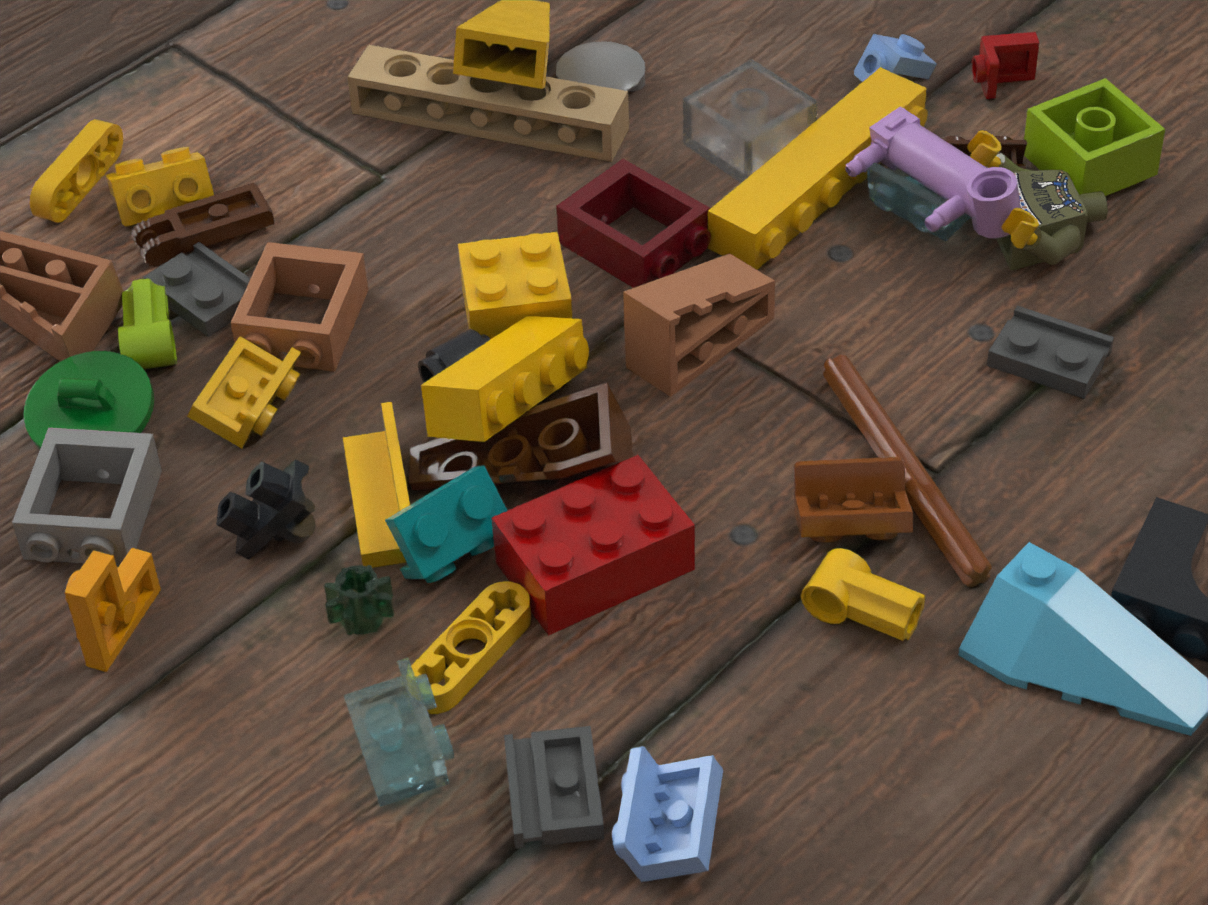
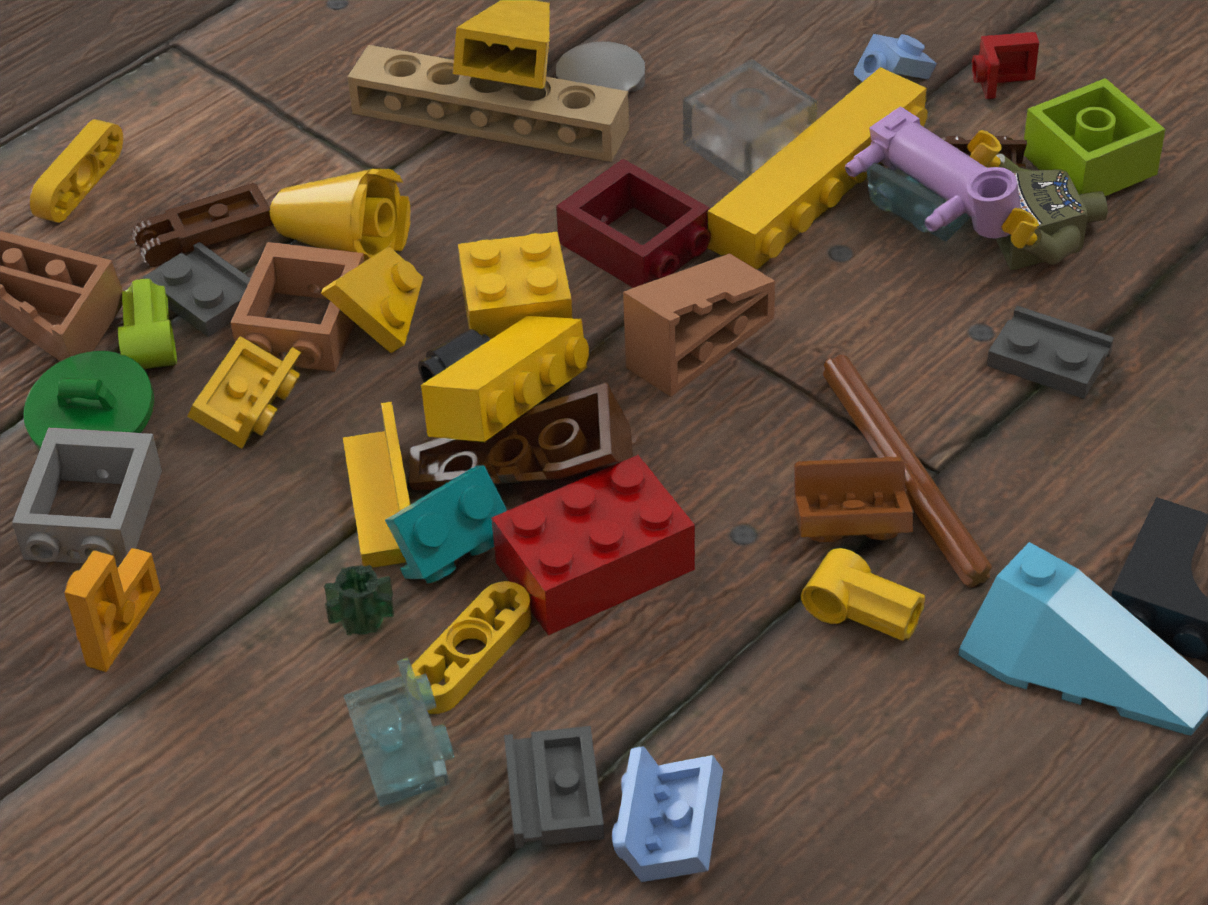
yellow bracket [106,147,214,226] -> none
black hips [216,459,316,560] -> none
none -> yellow cone [270,168,410,262]
none -> yellow wing [321,246,423,353]

